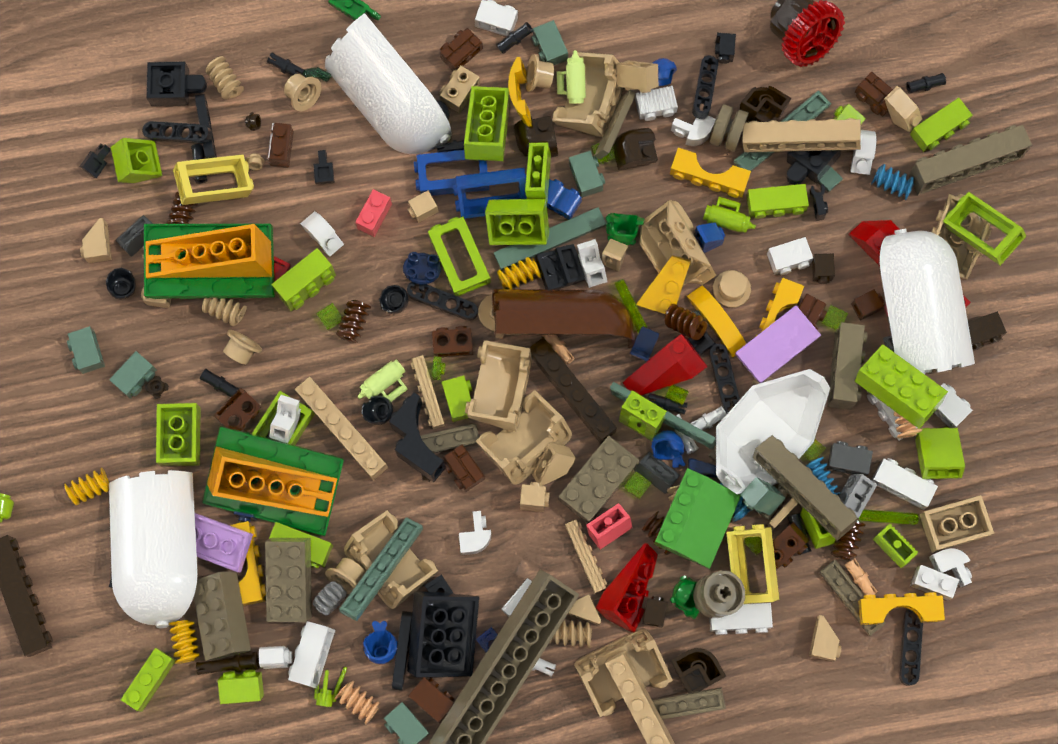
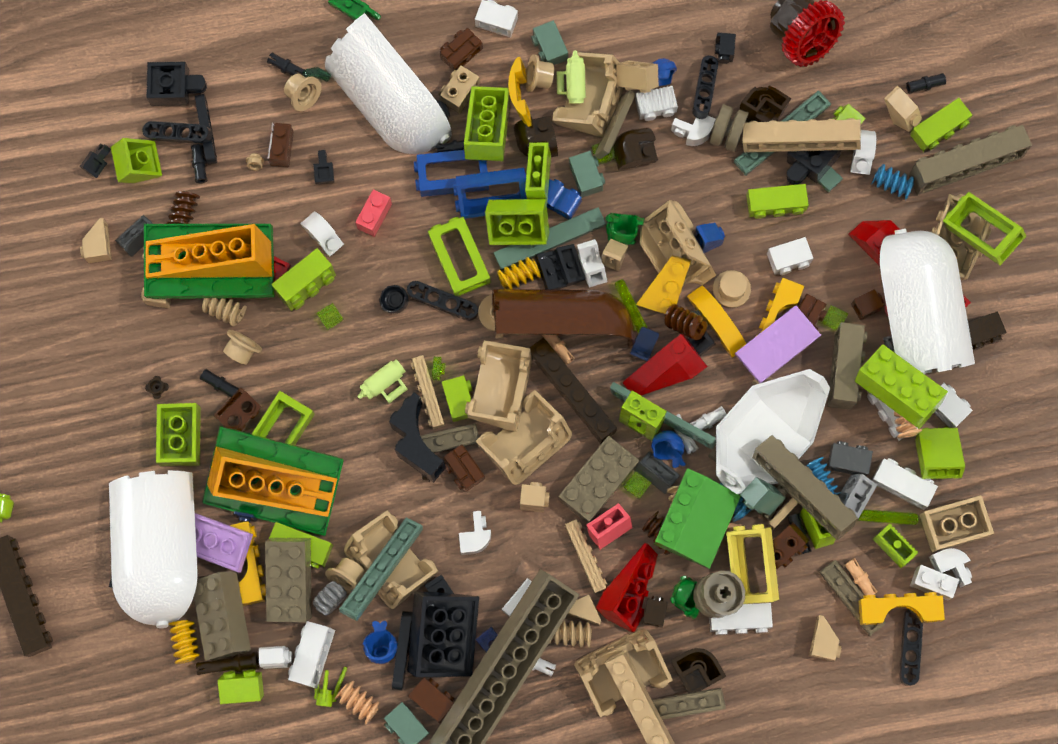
yellow piece [64,468,109,505] -> none
sand green brick [67,326,105,374] -> none
black hair [106,268,136,300] -> none
sand green brick [109,351,157,399] -> none
lime brick [121,648,177,712] -> none
light yellow piece [173,155,254,205] -> none
tan piece [206,56,244,100] -> none
dark brown plate [245,112,261,131] -> none
white brick [269,395,301,444] -> none
tan brick [295,377,388,480] -> none
reddish brown piece [336,300,371,343] -> none
black hair [361,396,393,425] -> none
dark blue dish [403,252,441,284] -> none
tan brick [407,191,438,223] -> none
reddish brown brick [432,326,473,358] -> none
black pin [497,22,533,54] -> none
tan slope [532,442,575,486] -> none
black pin [647,393,688,415] -> none
clear neon green tile [665,385,689,405] -> none
yellow arch [670,148,751,198] -> none
dark blue slope [688,458,718,478] -> none
lime piece [703,197,756,233] -> none
black beam [709,344,740,414] -> none
clear neon green tile [744,537,763,556] -> none
clear neon green tile [803,439,826,462] -> none
black plate [810,184,828,221] -> none
dark brown brick [812,253,835,284] -> none
reddish brown piece [831,519,866,561] -> none
reddish brown brick [855,72,893,117] -> none

